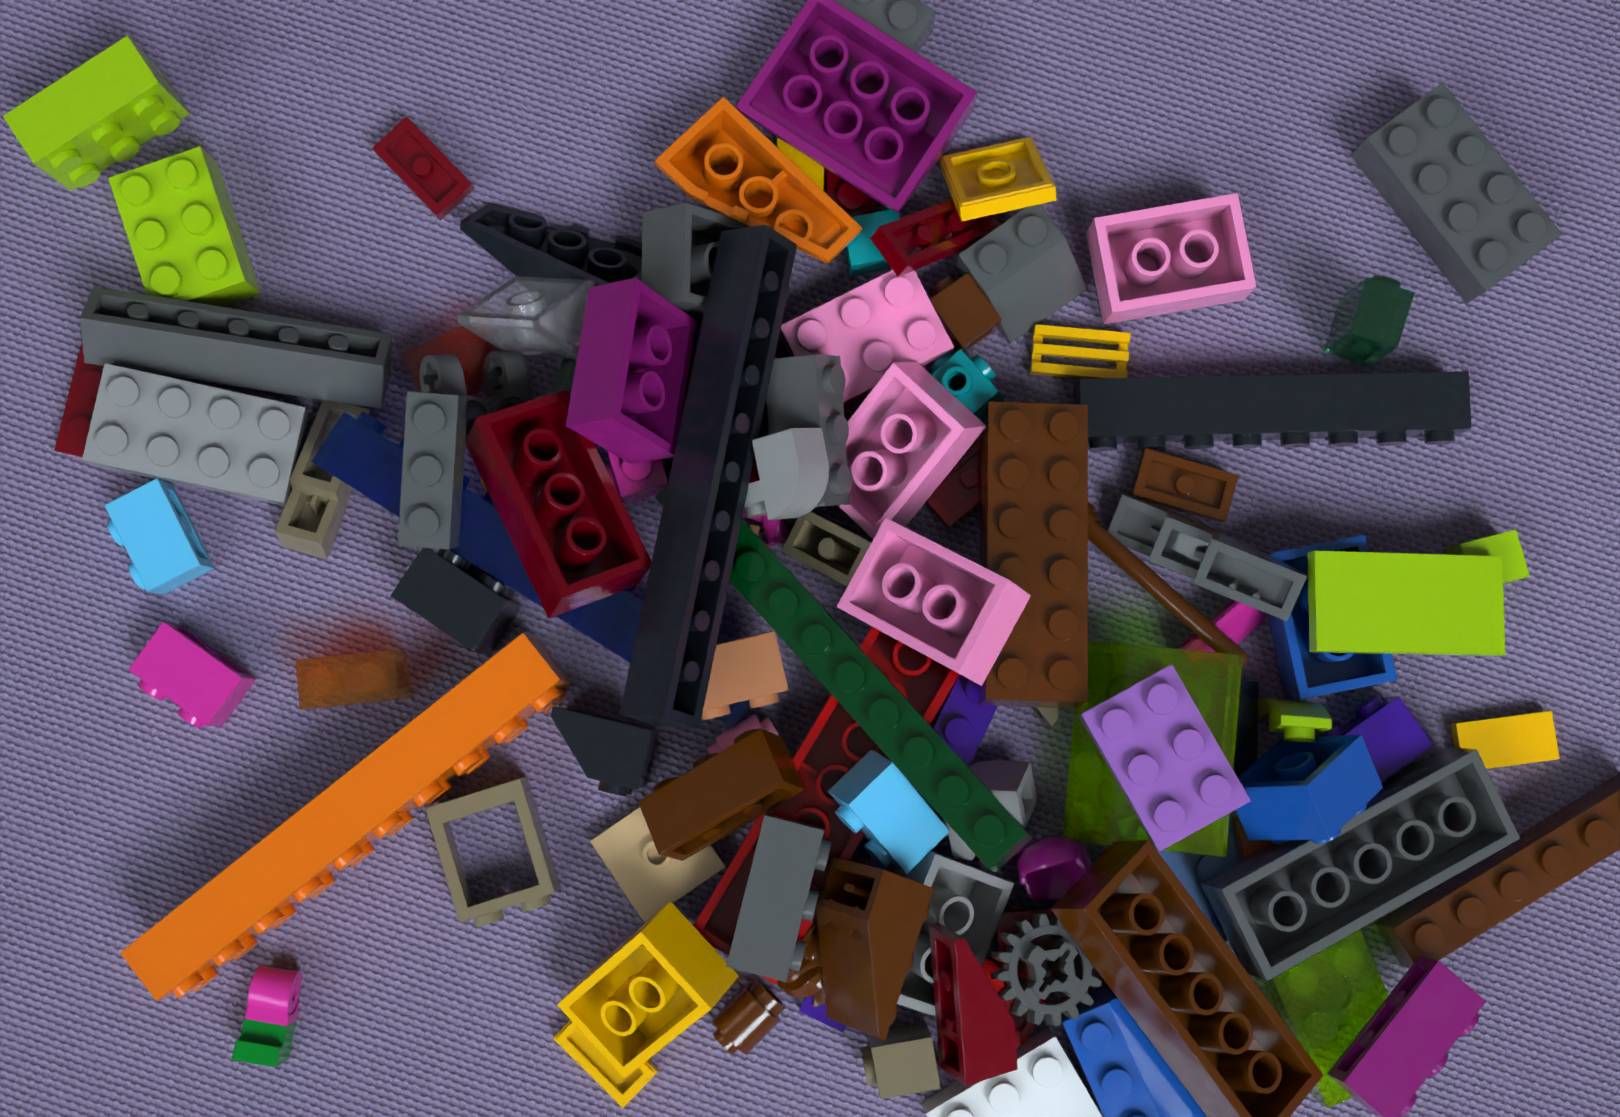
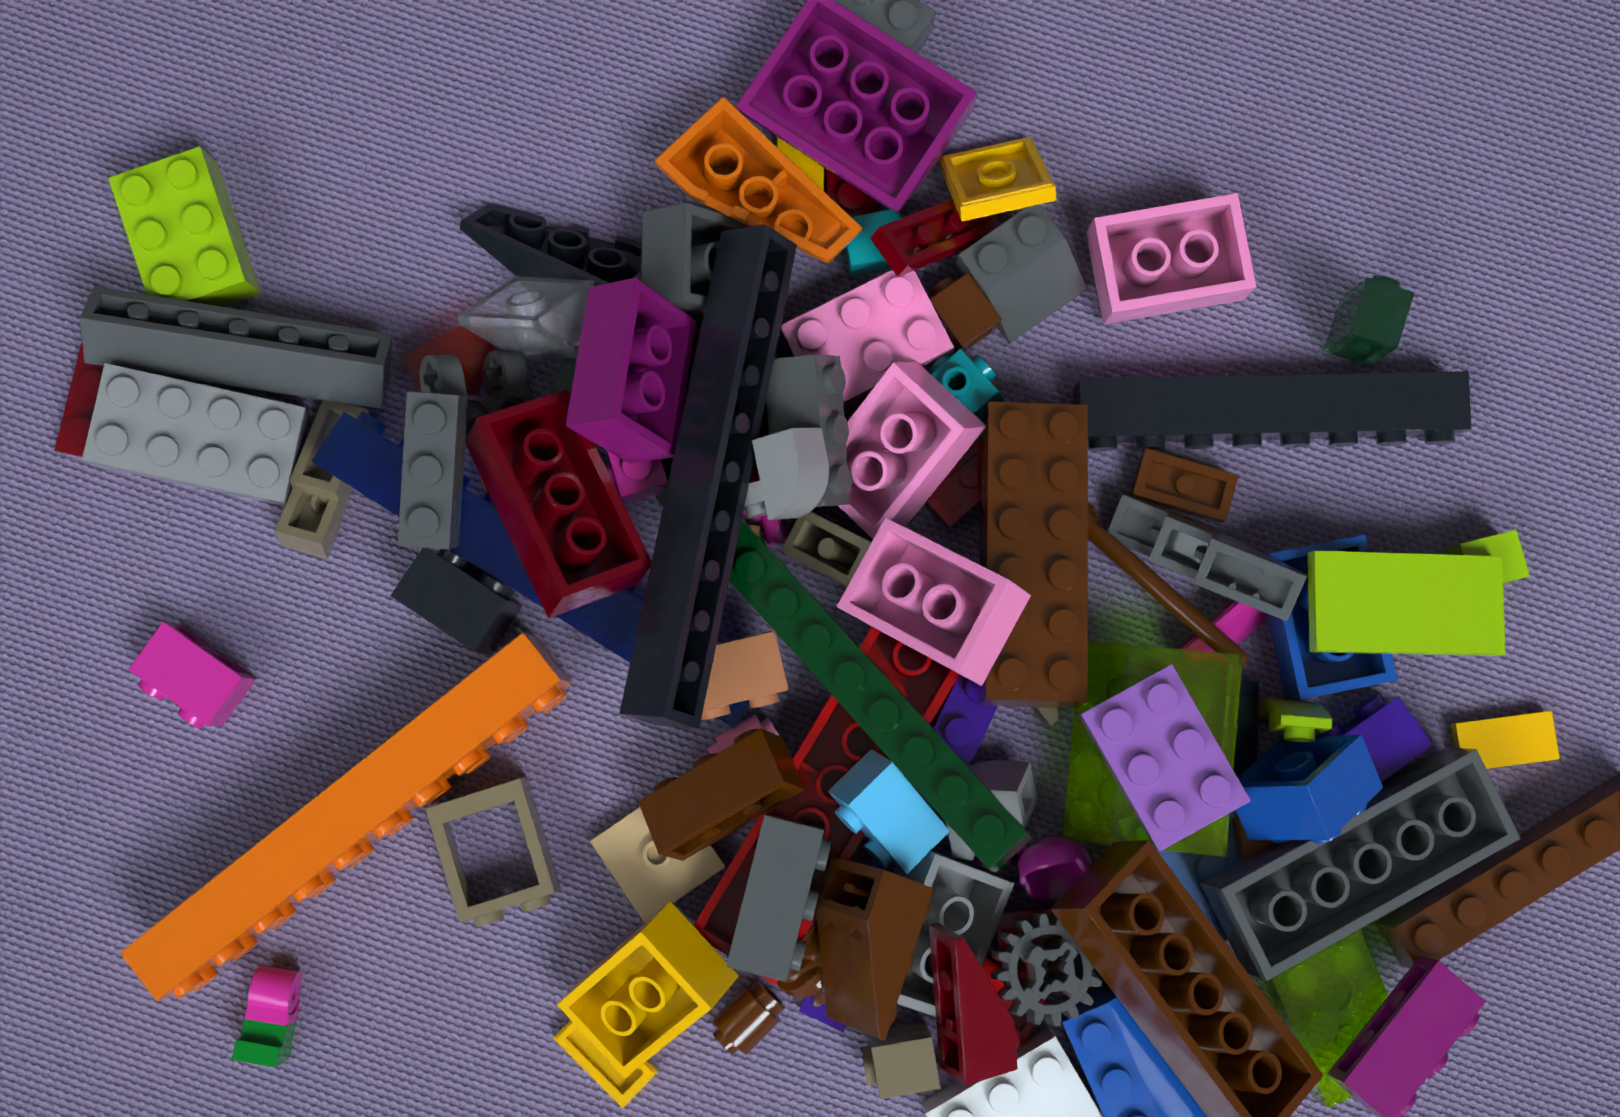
lime brick [3,35,190,191] -> none
medium azure brick [104,478,215,595] -> none
clear orange brick [296,650,411,710] -> none
dark red plate [372,116,475,221] -> none
black slope [551,707,659,797] -> none
yellow tile [1030,324,1131,379] -> none
dark grey brick [1351,82,1562,304] -> none

